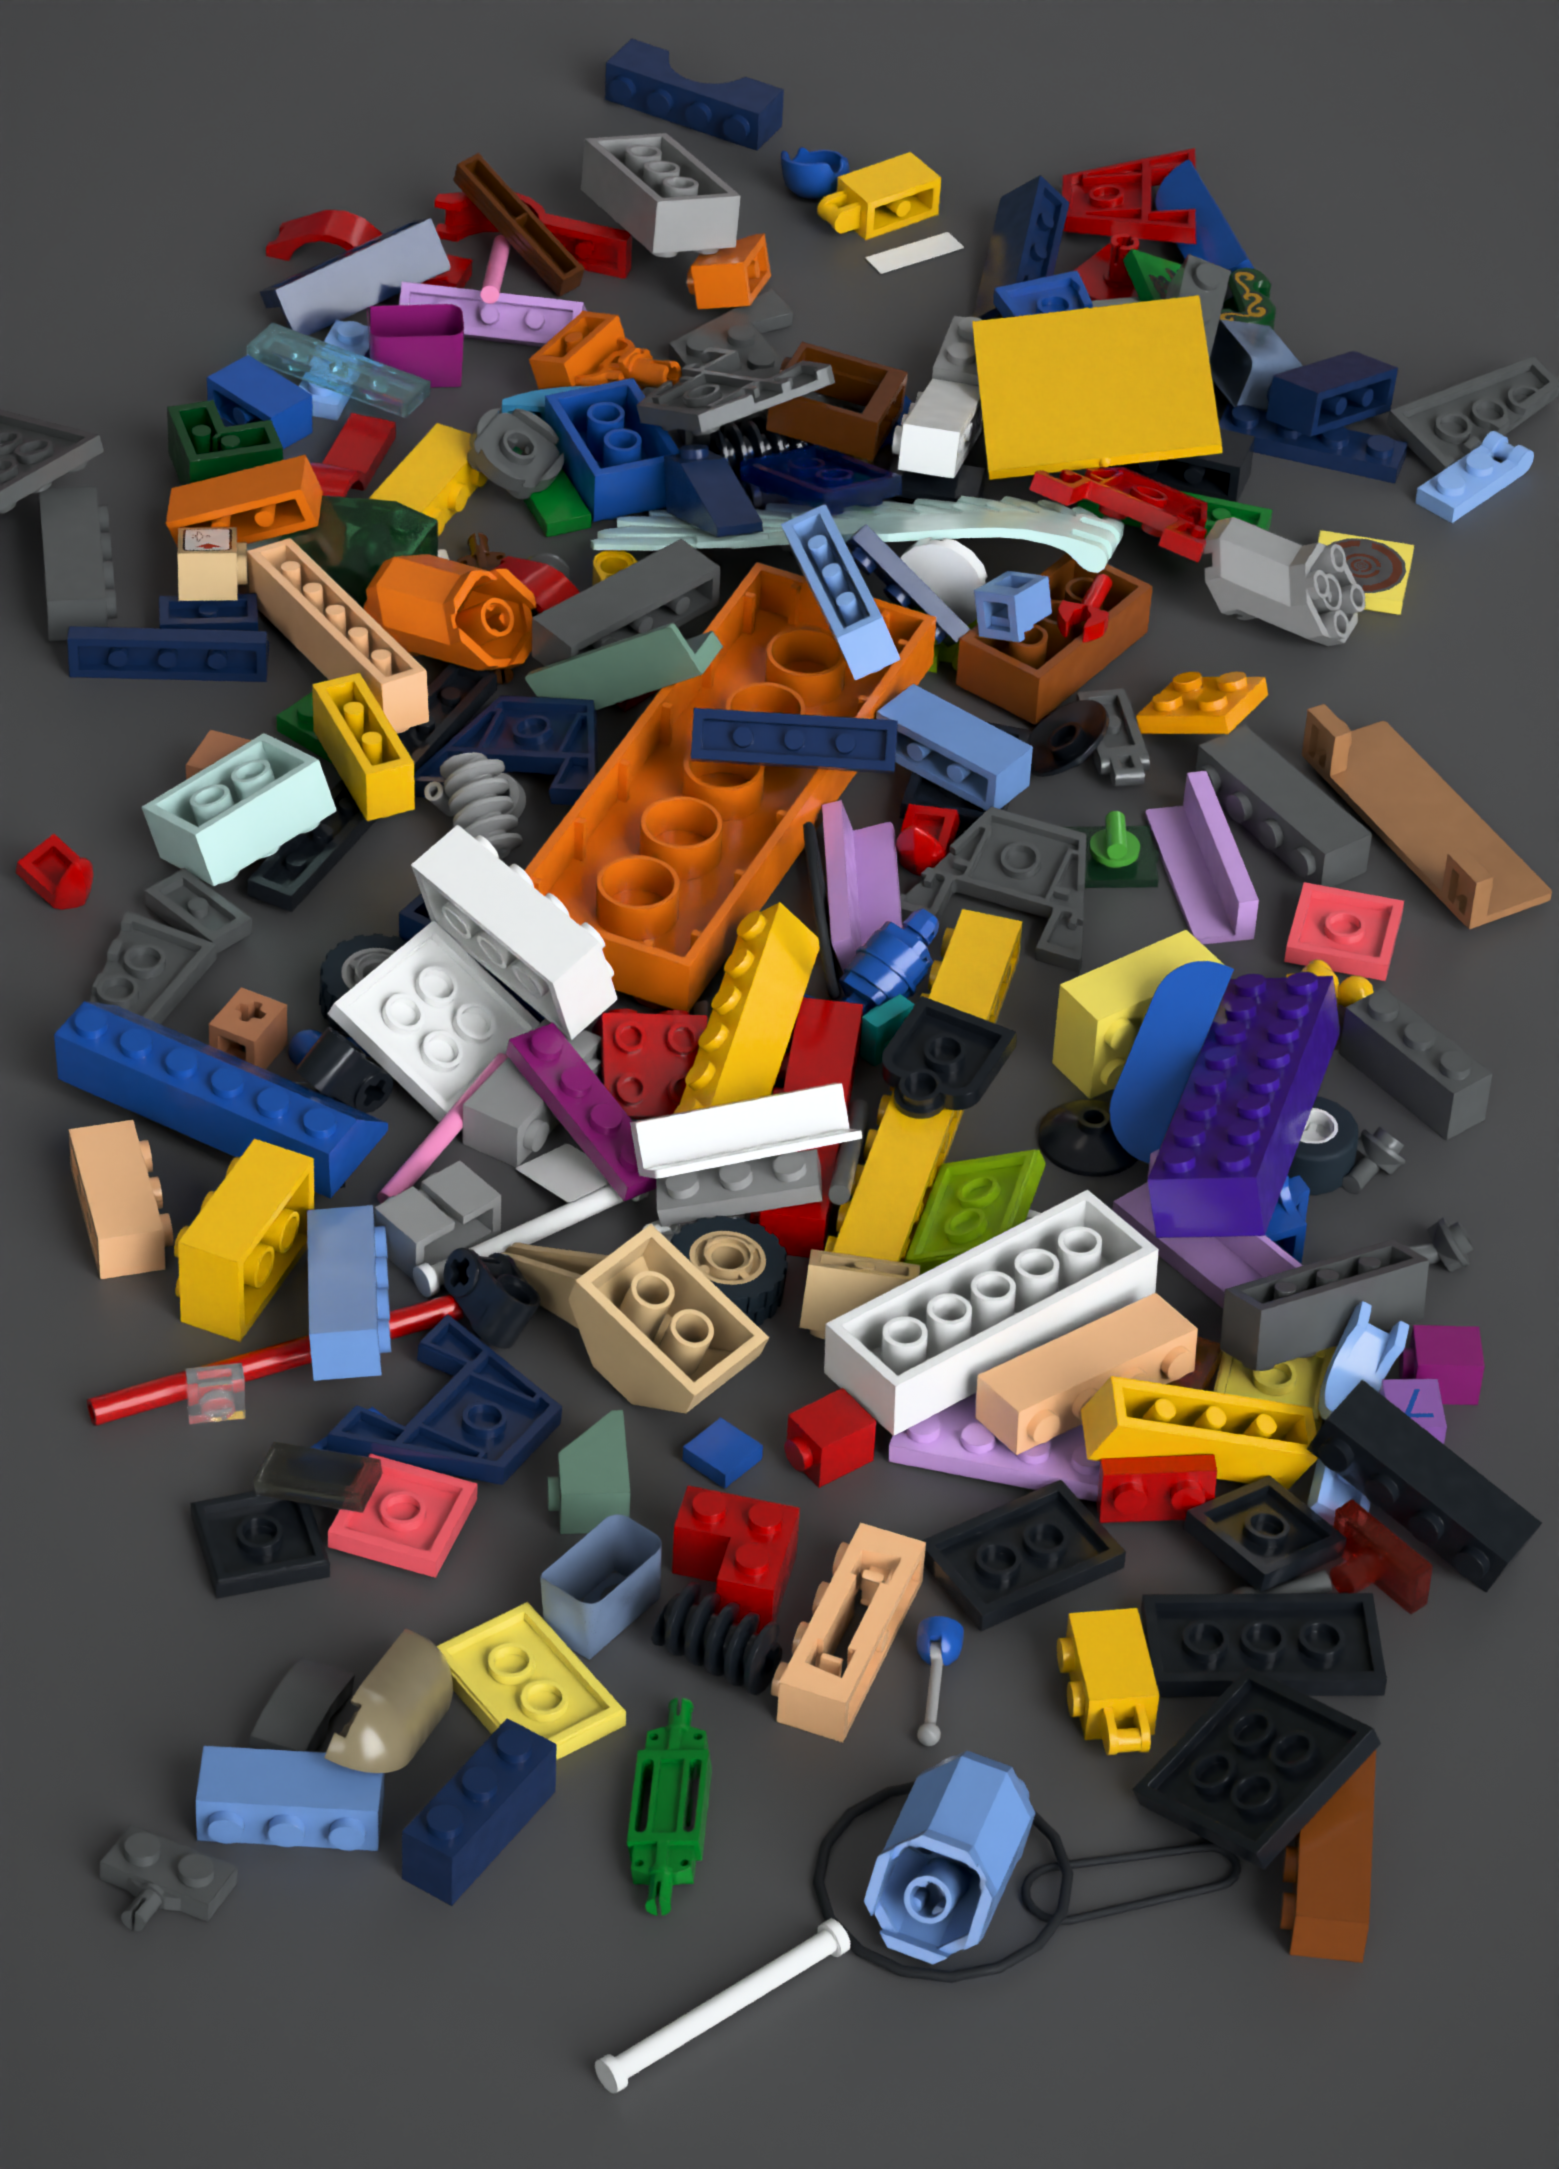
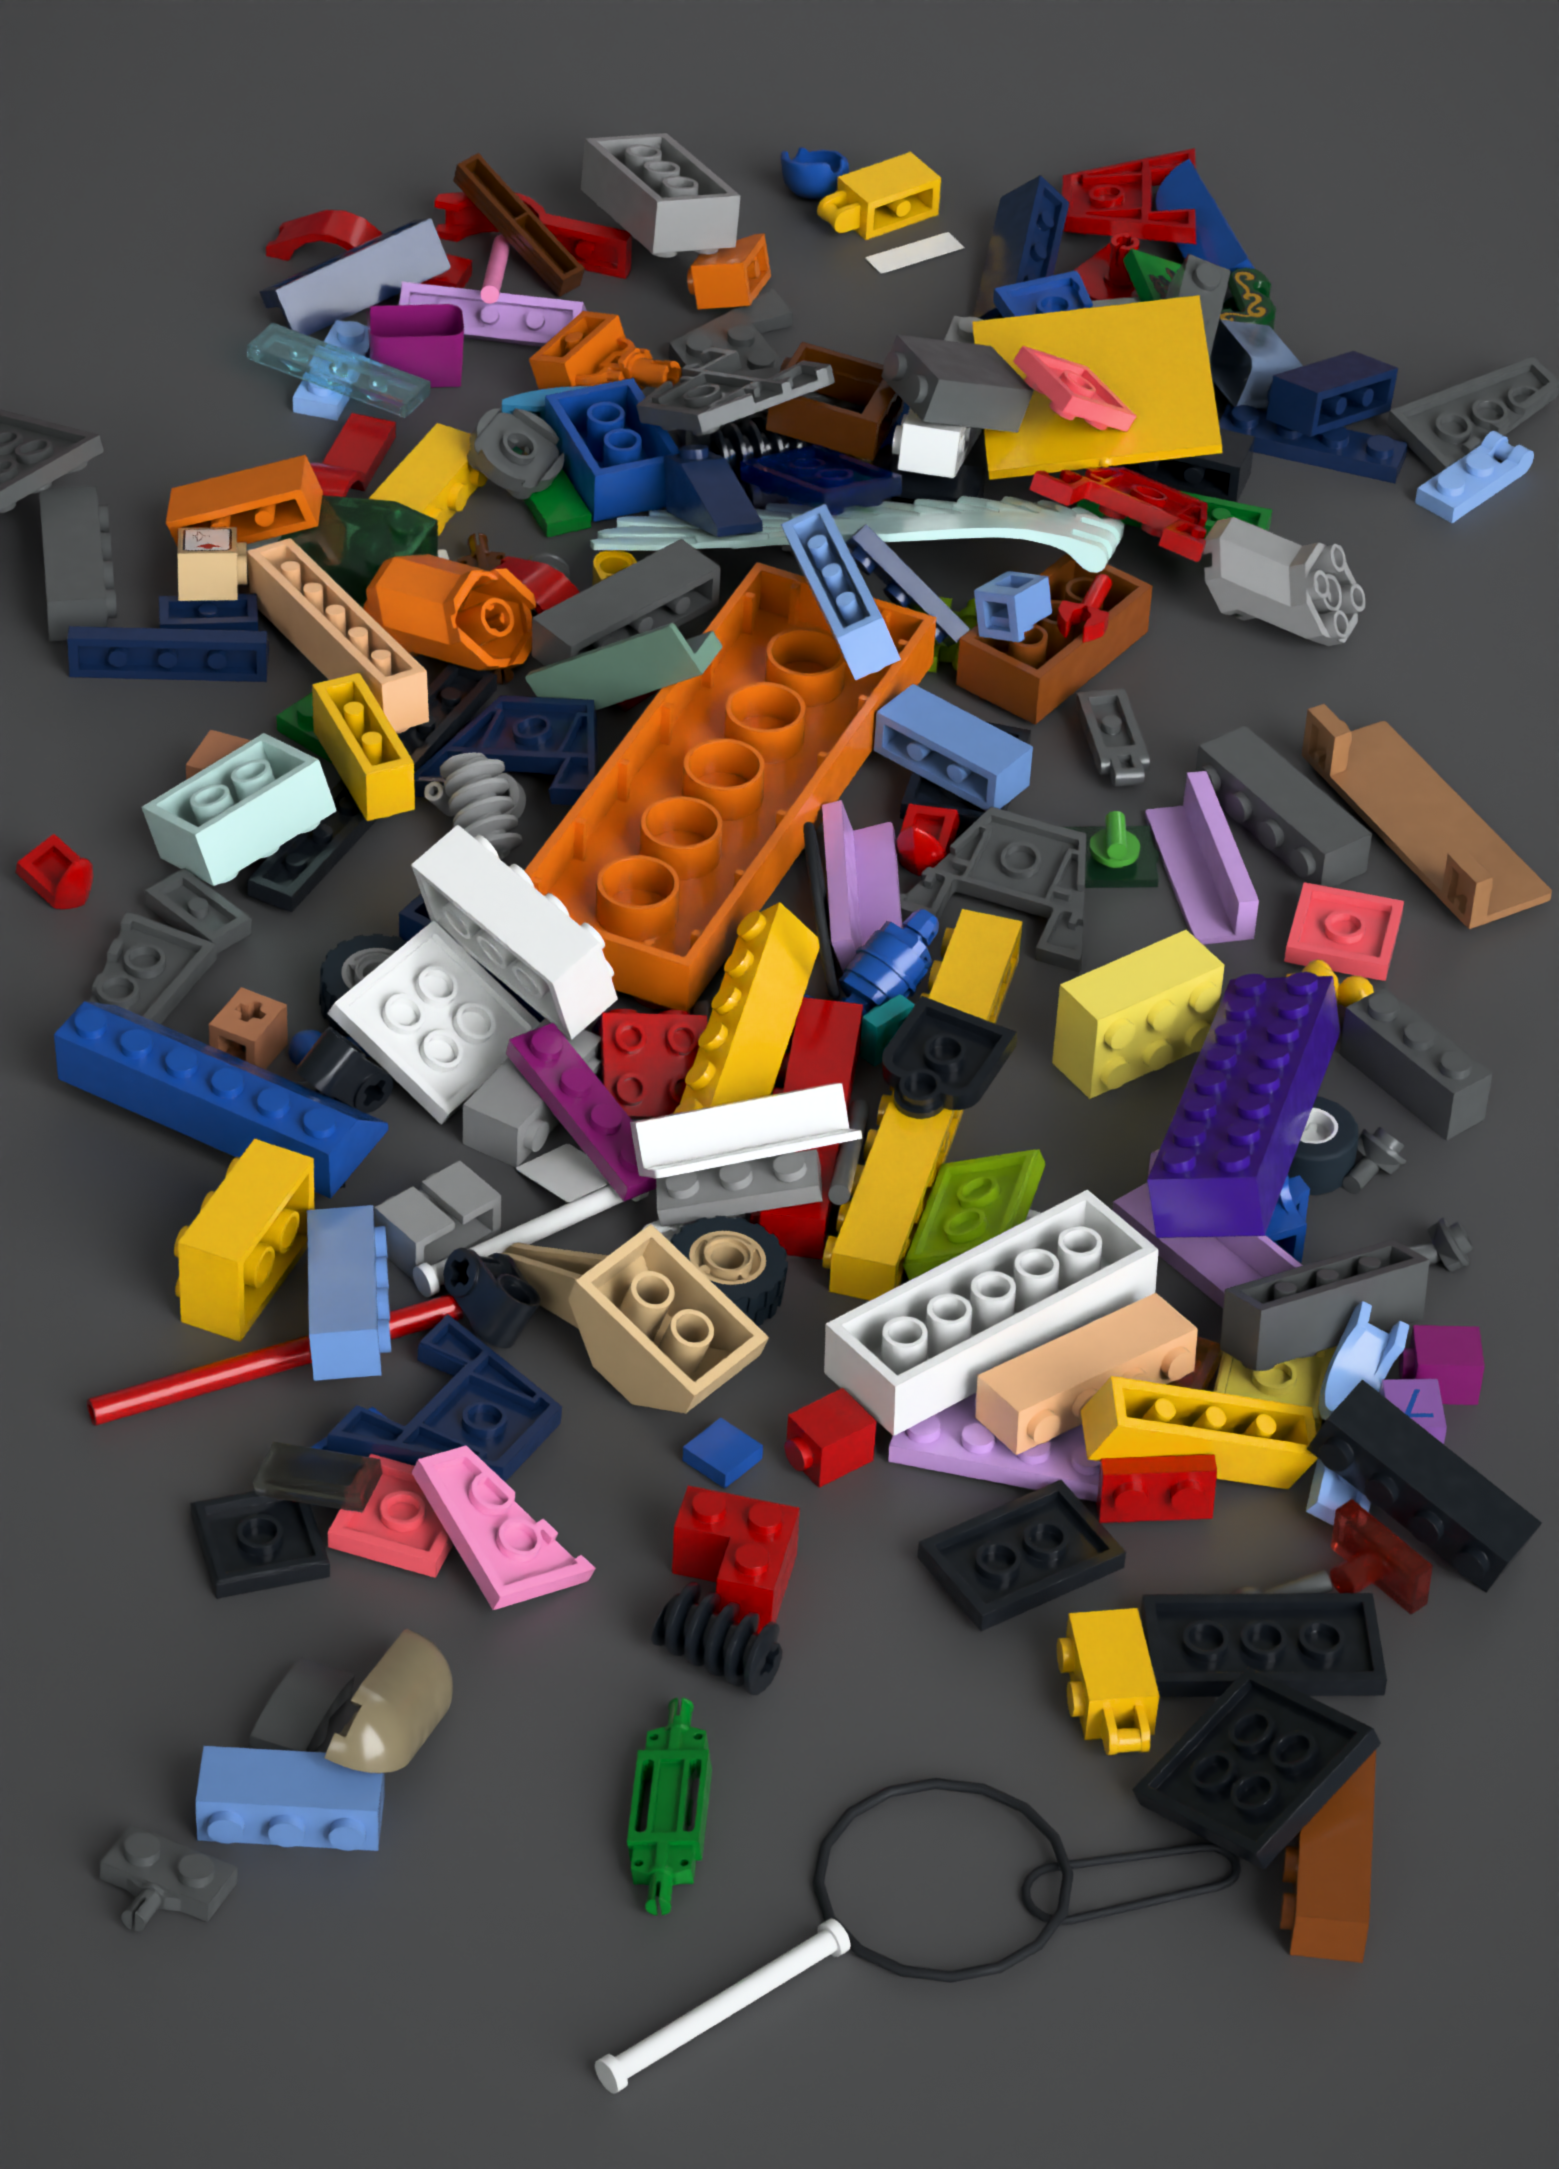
light nougat brick [69,1120,174,1280] -> none
dark green brick [167,400,283,485] -> none
clear plate [185,1363,246,1424] -> none
blue brick [207,355,313,449] -> none
bright pink bar [377,1053,508,1204] -> none
dark blue brick [402,1718,557,1906] -> none
light yellow tile [437,1602,626,1760] -> none
sand blue piece [540,1515,662,1660] -> none
sand green slope [547,1410,630,1534] -> none
dark blue arch [605,38,784,151] -> none
dark blue panel [691,708,898,774] -> none
light nougat brick [771,1523,926,1743] -> none
tan brick [799,1249,921,1339] -> none
medium blue brick [864,1751,1035,1964] -> none
white tile [900,537,988,625] -> none
hinge [916,1616,964,1746] -> none
black dish [1030,700,1109,777] -> none
black dish [1038,1100,1139,1177] -> none
blue brick [1109,961,1234,1164] -> none
light orange plate [1136,672,1268,734] -> none
black plate [1183,1475,1347,1593] -> none
tile [1318,530,1414,615] -> none
none -> bright pink wing [411,1446,596,1610]
none -> dark grey brick [881,335,1034,433]
none -> coral plate [1013,346,1137,432]

